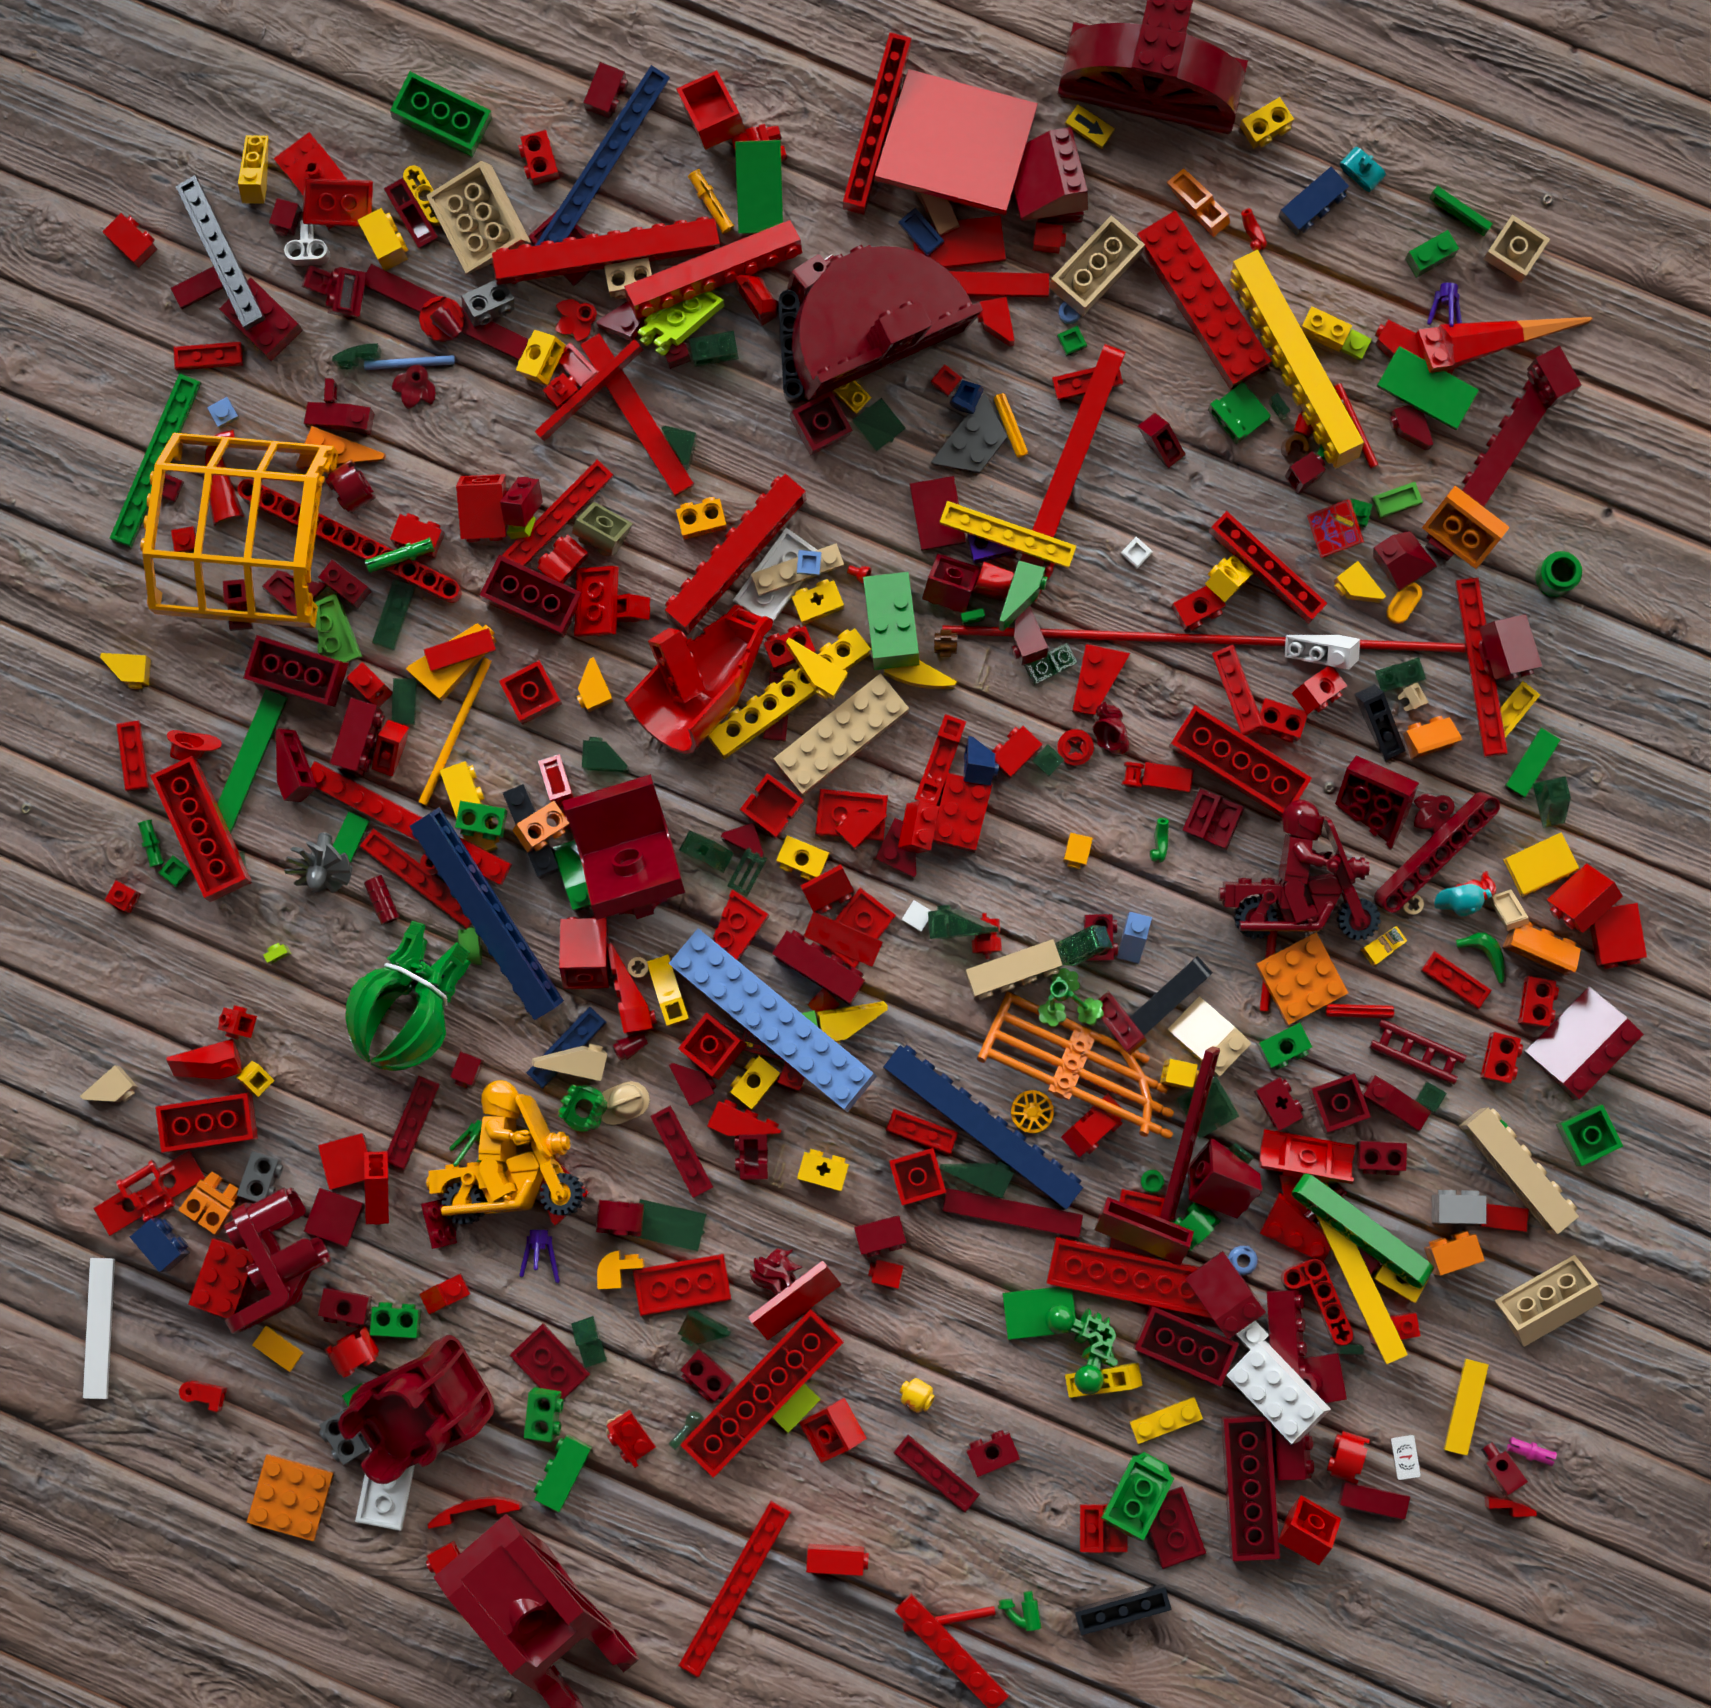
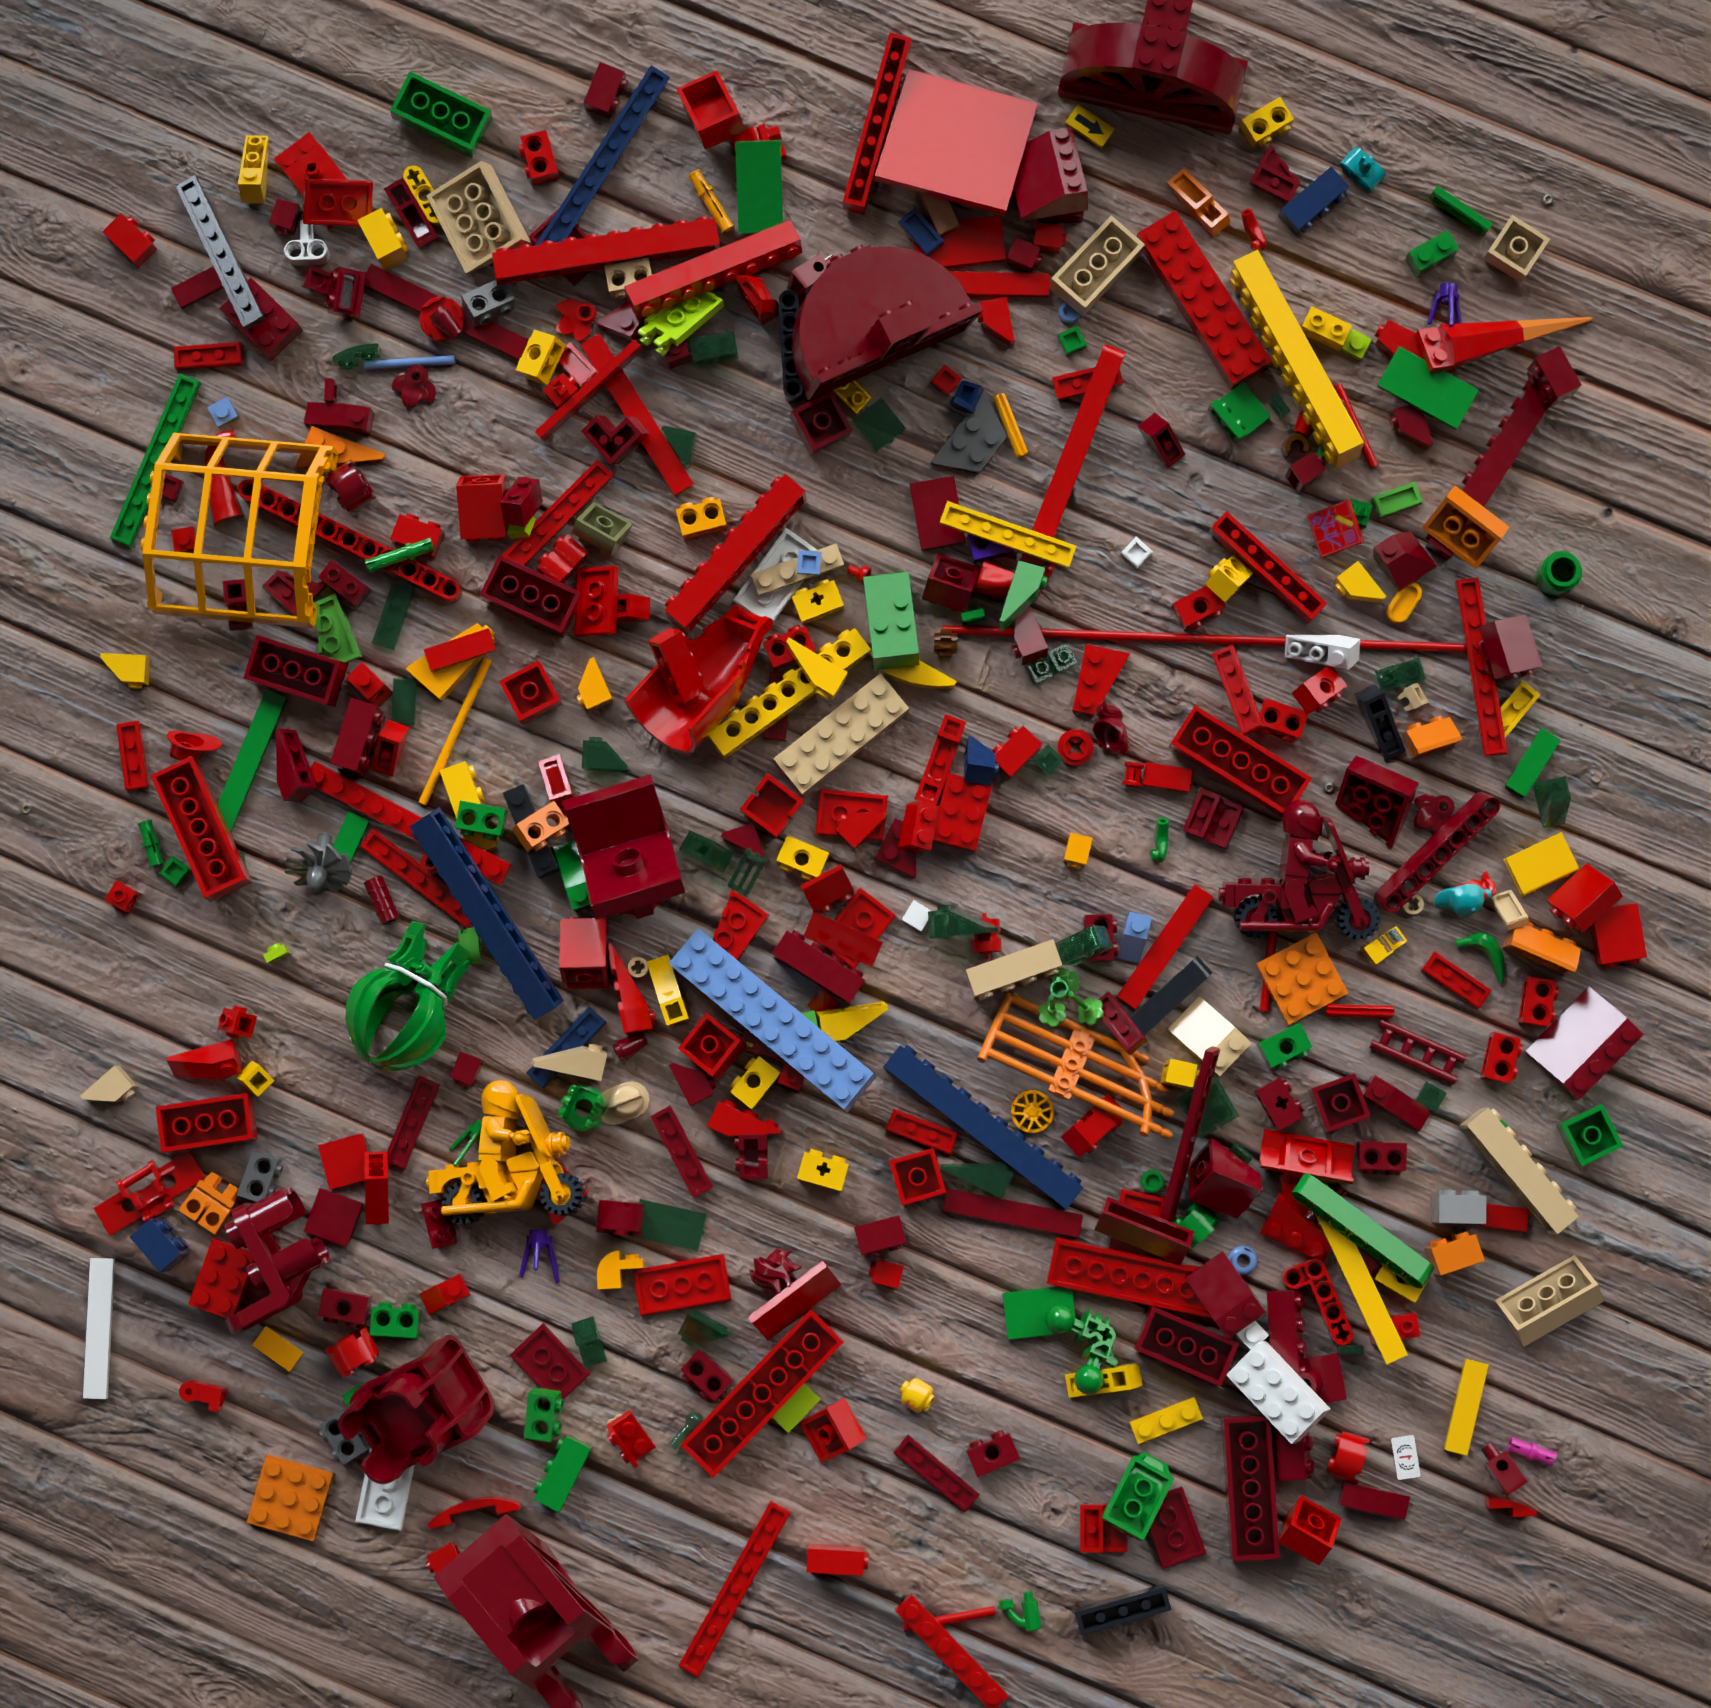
none -> dark red brick [581,415,650,465]
none -> dark red brick [1006,238,1043,273]
none -> red tile [1116,884,1213,1009]
none -> dark red wing [1249,145,1300,204]

